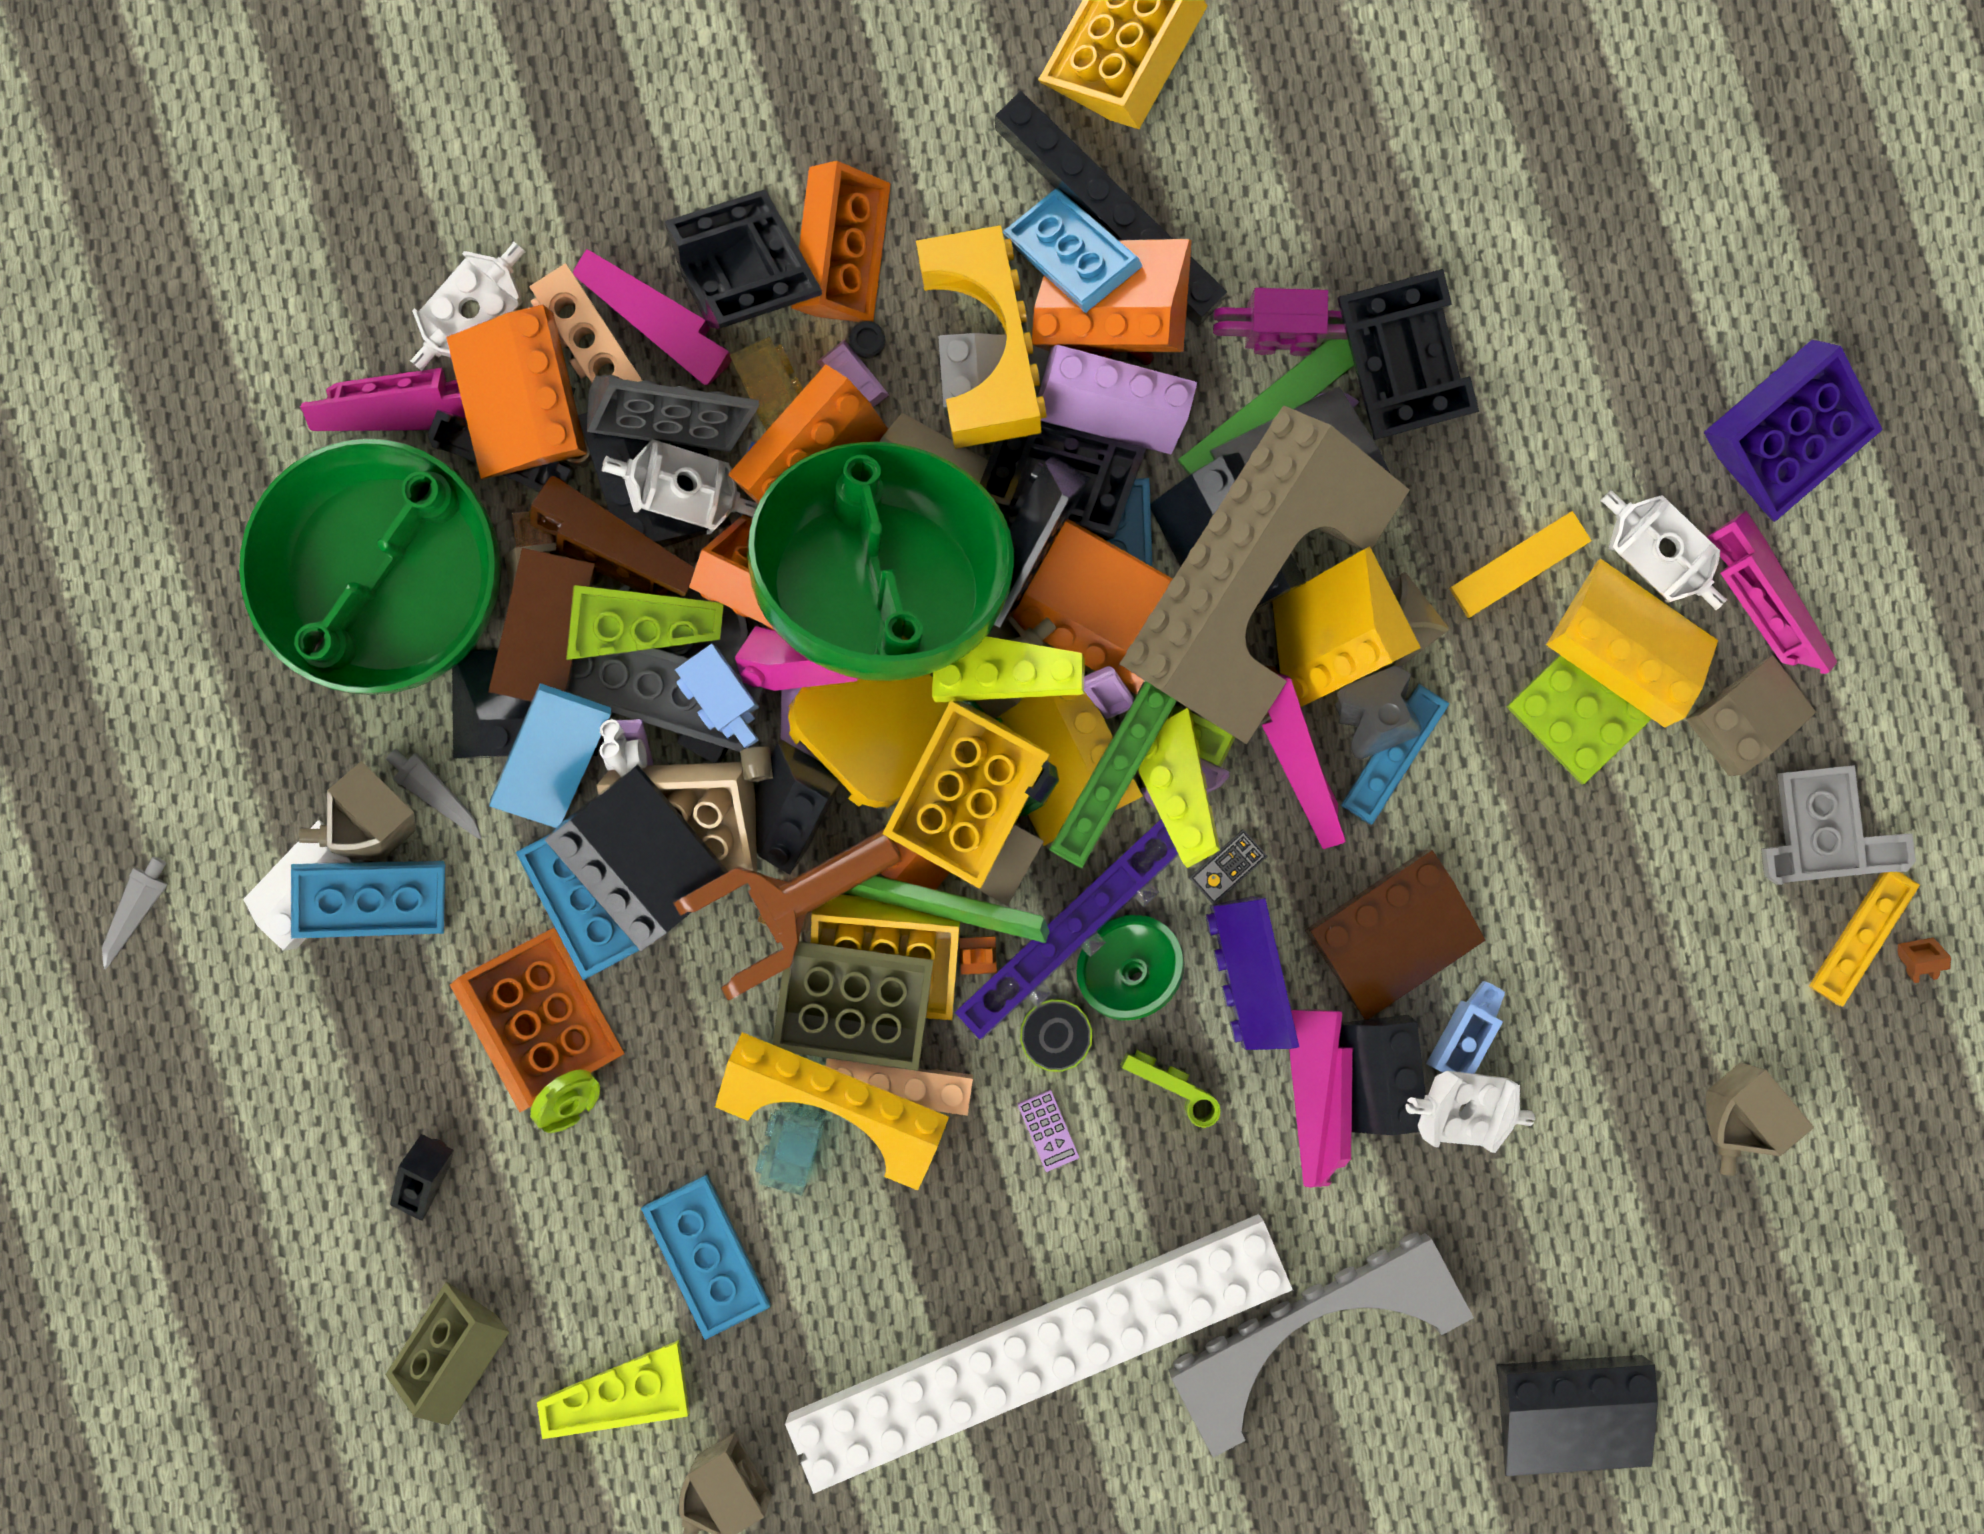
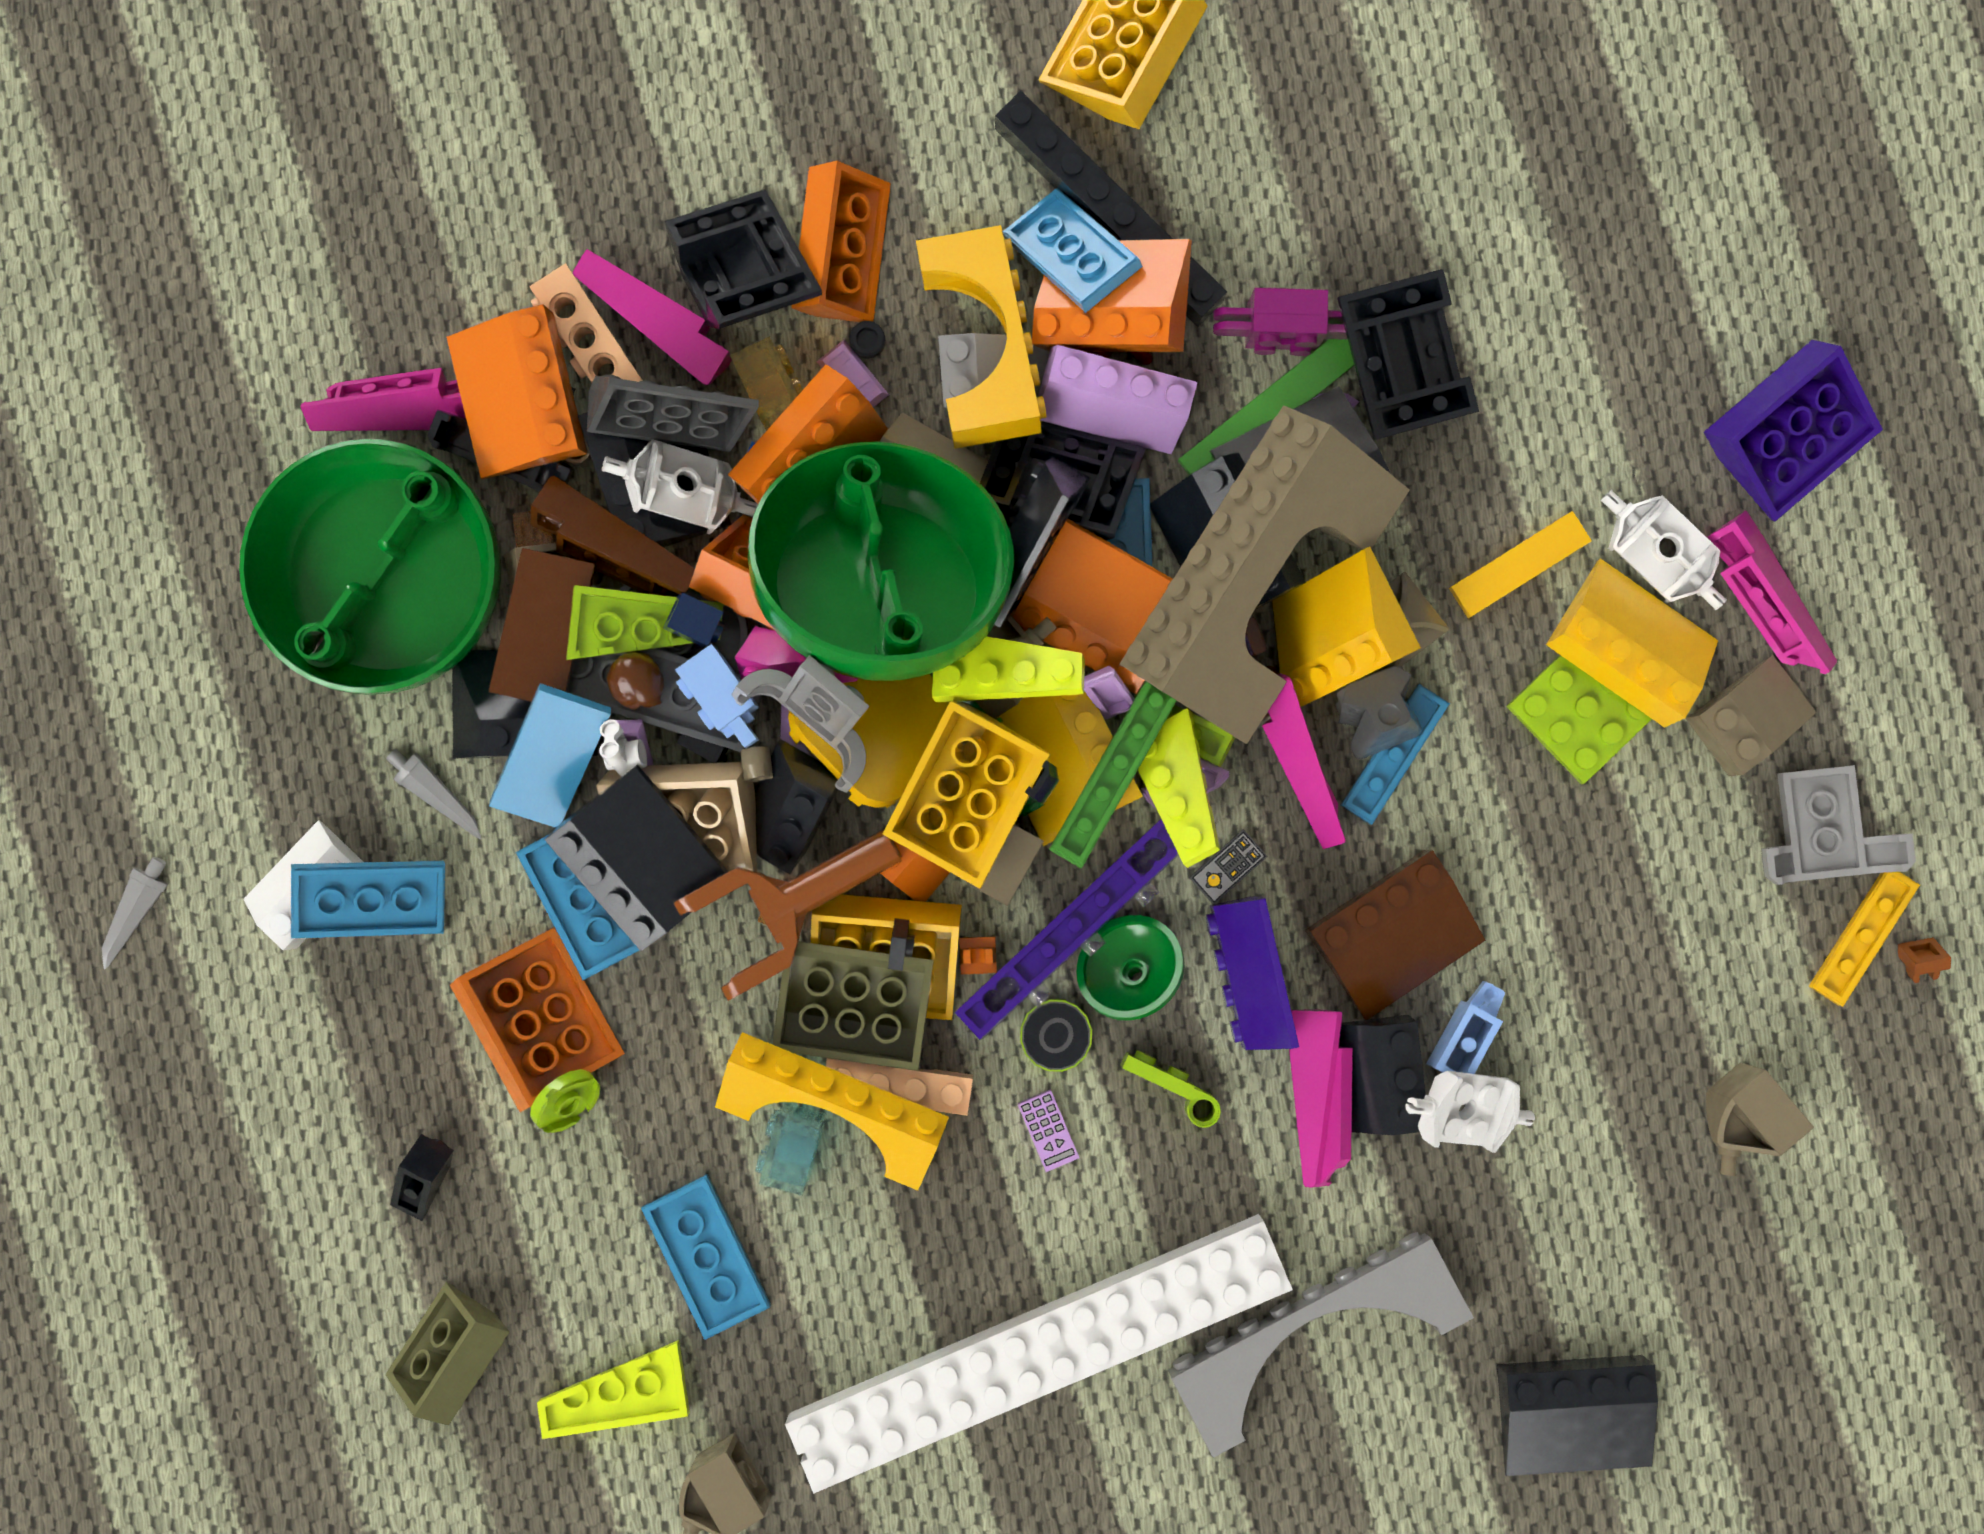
dark tan piece [299,761,416,861] -> none
white plate [410,241,526,371] -> none
bright green tile [845,875,1050,943] -> none
none -> reddish brown hair [607,651,664,710]
none -> dark blue brick [663,592,725,647]
none -> light grey piece [731,655,869,793]
none -> black plate [888,918,915,971]
none -> reddish brown tile [1245,617,1267,657]

